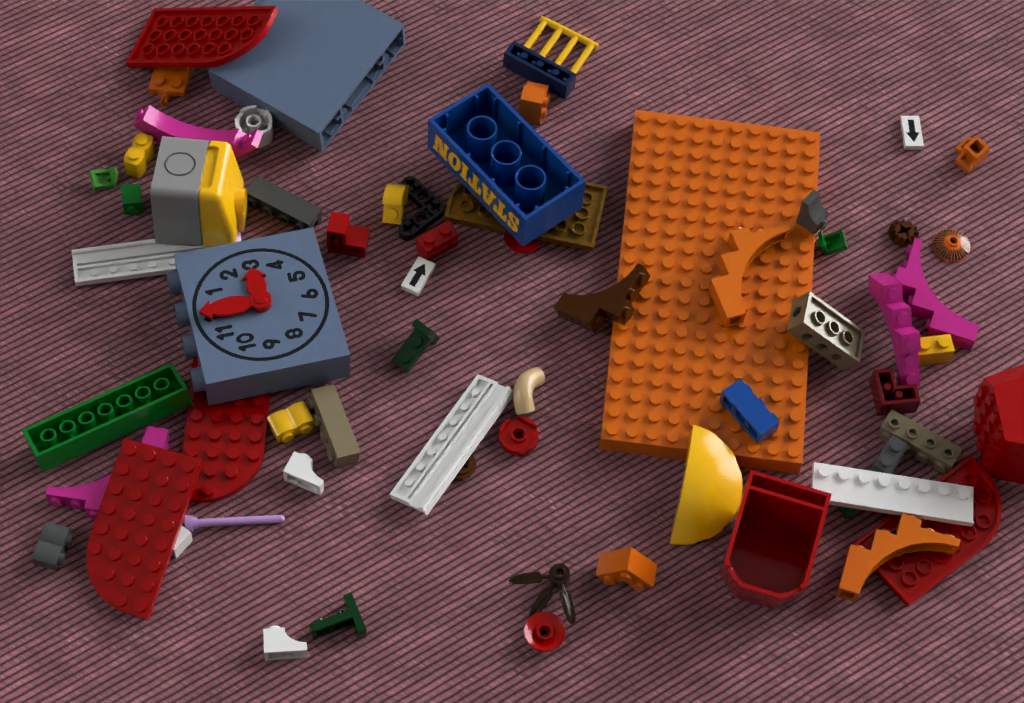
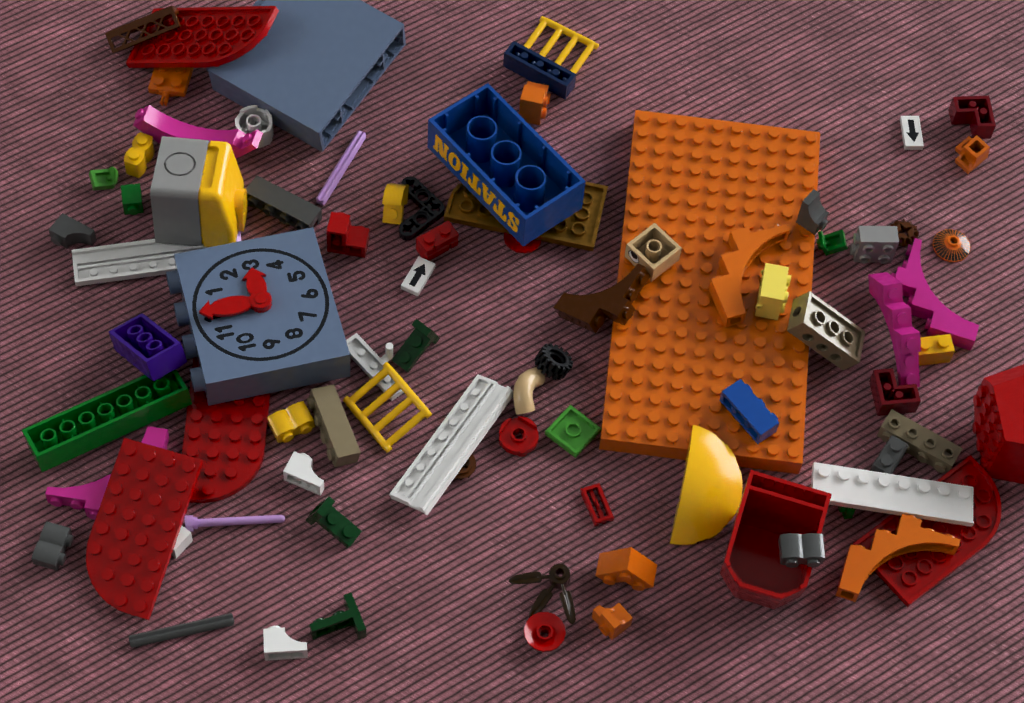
none -> dark grey arch [49,213,97,248]
none -> reddish brown fence [105,5,181,54]
none -> dark purple brick [109,313,187,381]
none -> dark grey axle [129,613,234,648]
none -> dark green bracket [306,496,362,548]
none -> lavender axle [316,130,366,205]
none -> yellow bar [343,362,432,453]
none -> white plate [346,333,404,401]
none -> black tyre [534,343,573,380]
none -> bright green plate [545,405,601,458]
none -> red tile [580,483,614,527]
none -> orange brick [591,603,633,640]
none -> tan brick [624,223,682,282]
none -> light yellow brick [755,263,791,320]
none -> dark grey brick [778,533,825,568]
none -> light grey brick [850,226,899,264]
none -> dark red brick [948,96,996,139]

